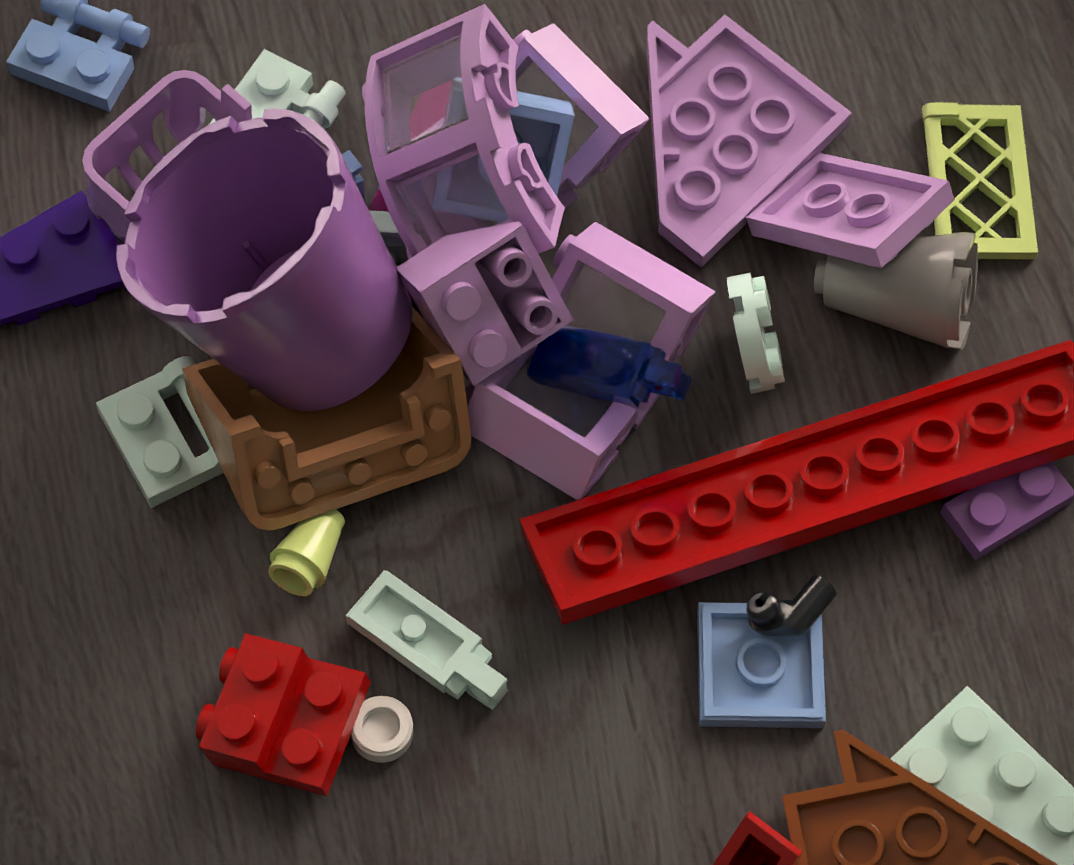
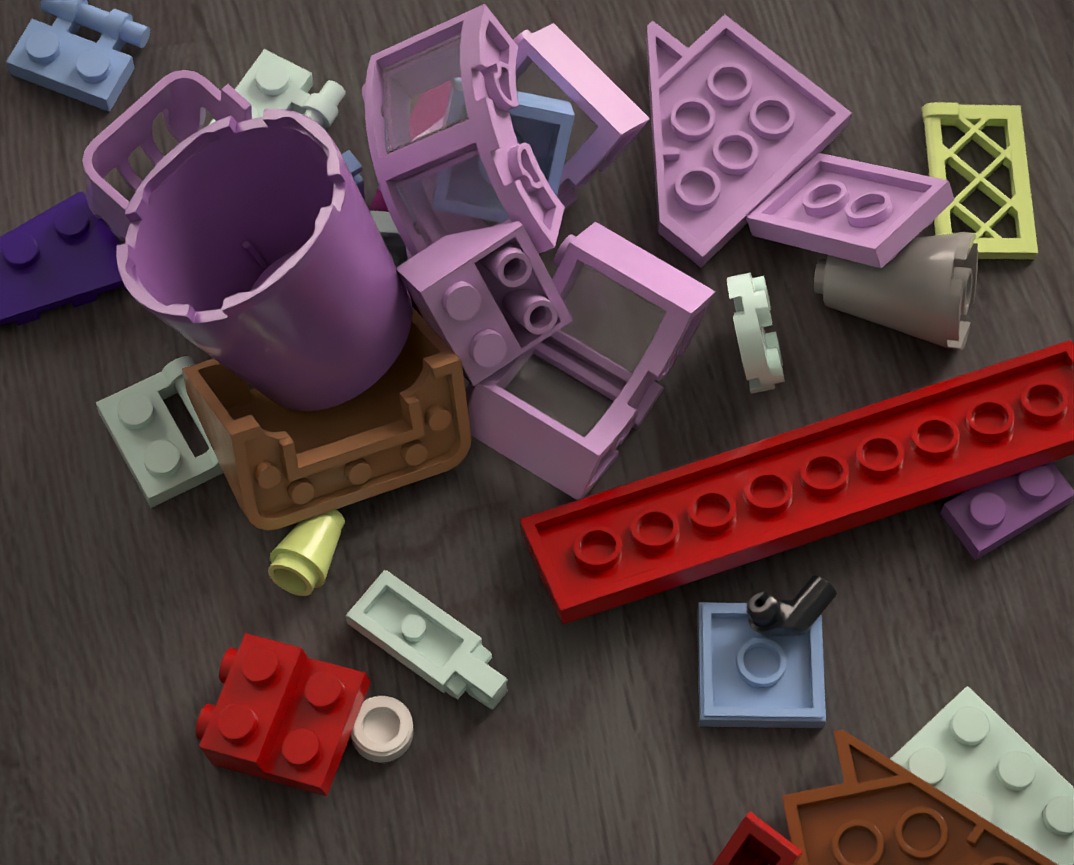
clear blue hinge [526,325,692,407] -> none

